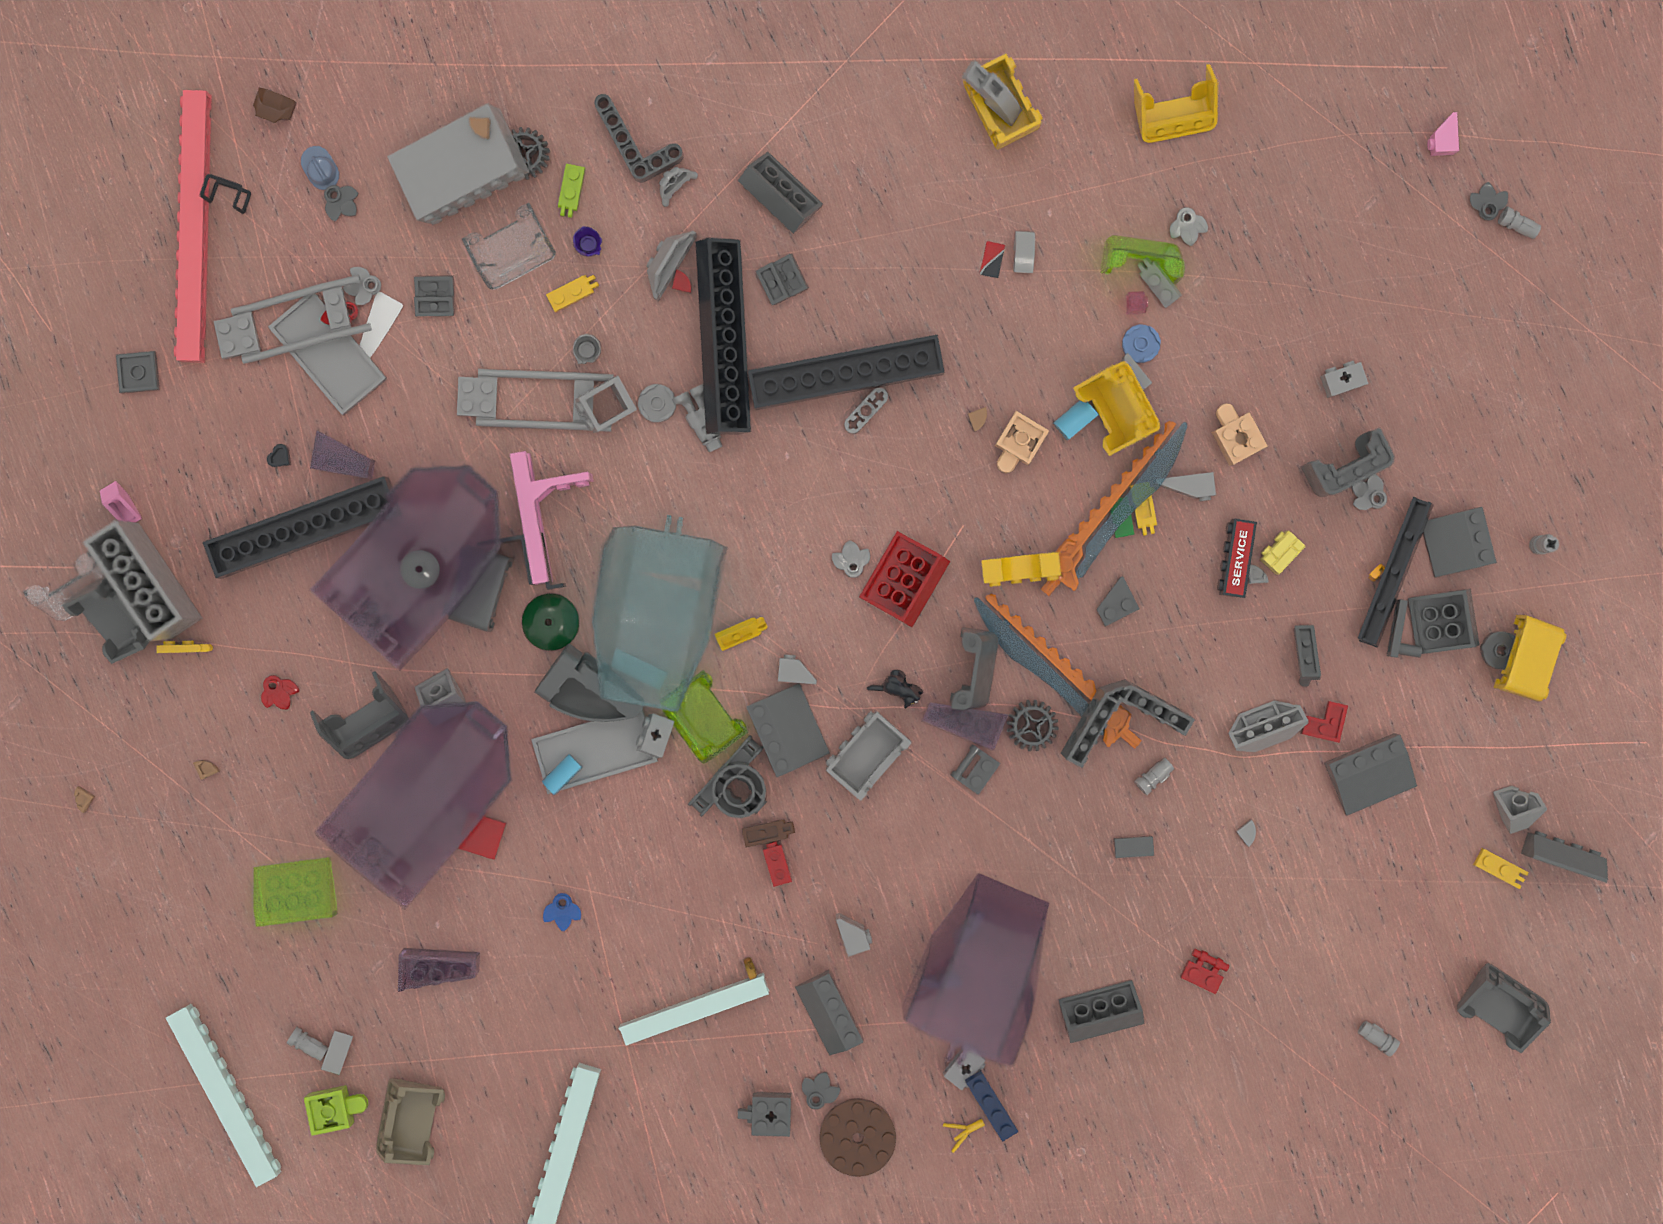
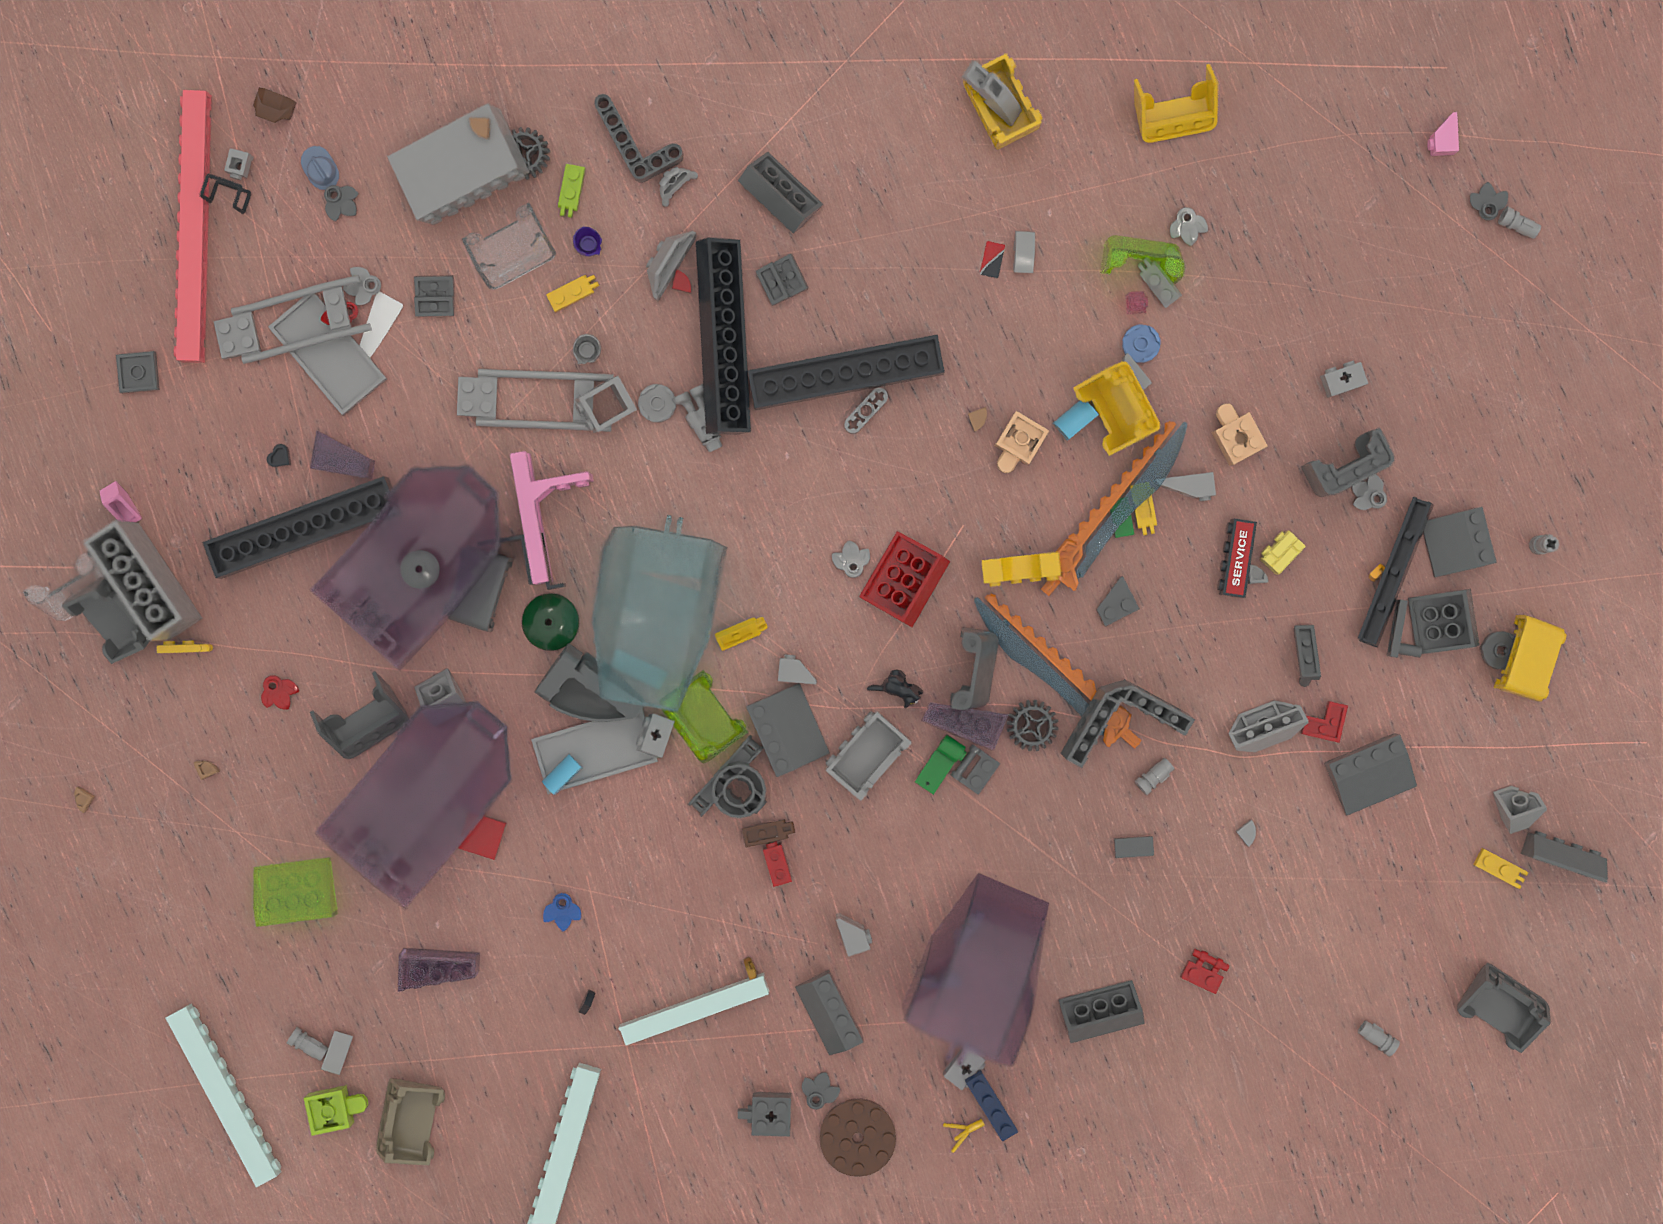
none -> light grey brick [224,148,254,180]
none -> black tile [578,989,595,1015]
none -> green door [914,734,967,795]

